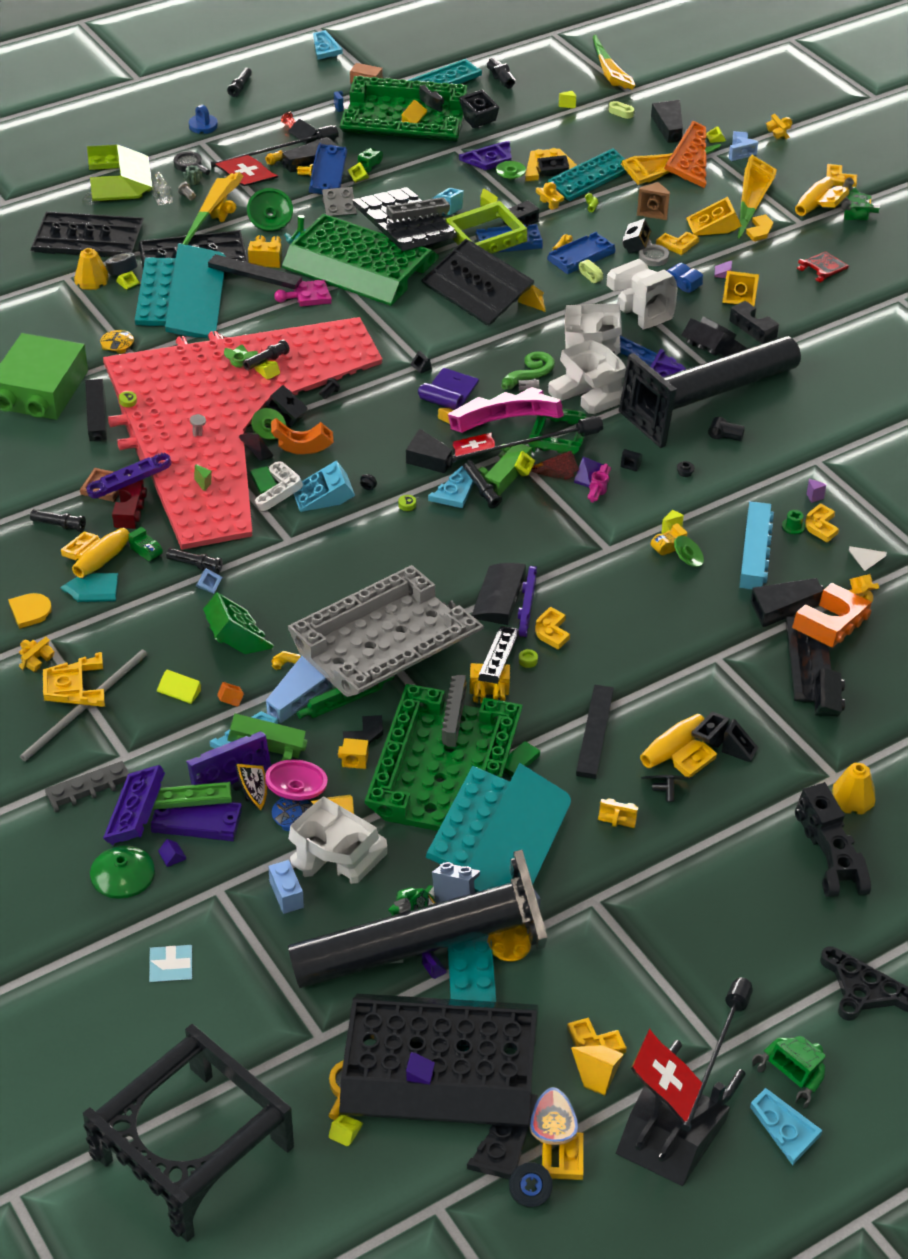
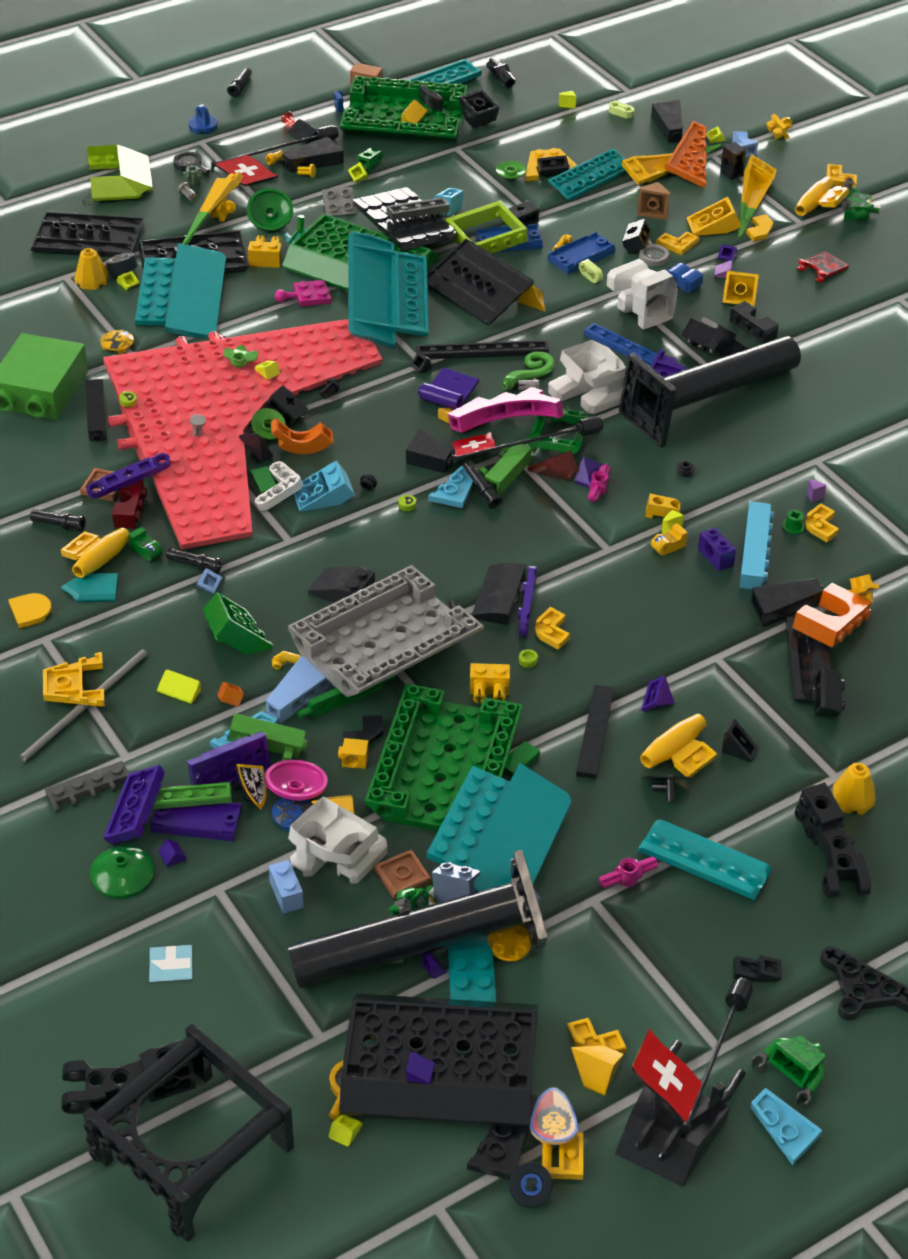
yellow hips [19,637,55,672] -> none
clear brick [152,172,173,206] -> none
bright green slope [194,464,212,491] -> none
black tile [208,254,302,290] -> none
black pin [243,340,290,370] -> none
blue piece [309,143,347,195] -> none
medium azure wing [313,30,343,60] -> none
dark grey gear [442,675,467,747] -> none
dark purple wing [459,140,511,170] -> none
tile [478,626,519,684] -> none
neon yellow slope [480,189,498,206] -> none
neon yellow slope [514,451,535,476] -> none
yellow hips [536,182,564,210] -> none
white piece [565,303,622,355] -> none
lime arm [585,193,599,213] -> none
yellow plate [593,34,635,90] -> none
yellow hips [598,799,638,828] -> none
black brick [620,449,642,472] -> none
bright green dish [674,535,704,567] -> none
black slope [691,711,730,748] -> none
black piece [708,417,745,441] -> none
white slope [849,546,887,571] -> none
none -> black brick [61,1040,196,1114]
none -> black slope [308,566,375,603]
none -> teal slope [348,232,429,349]
none -> nougat tile [374,849,432,899]
none -> black tile [416,340,549,359]
none -> dark pink axle [599,857,658,888]
none -> teal plate [638,819,772,900]
none -> dark purple slope [641,675,675,712]
none -> yellow leg [645,493,681,518]
none -> dark purple brick [698,527,736,571]
none -> dark purple slope [717,244,738,262]
none -> black brick [720,142,746,180]
none -> black slope [733,955,782,982]

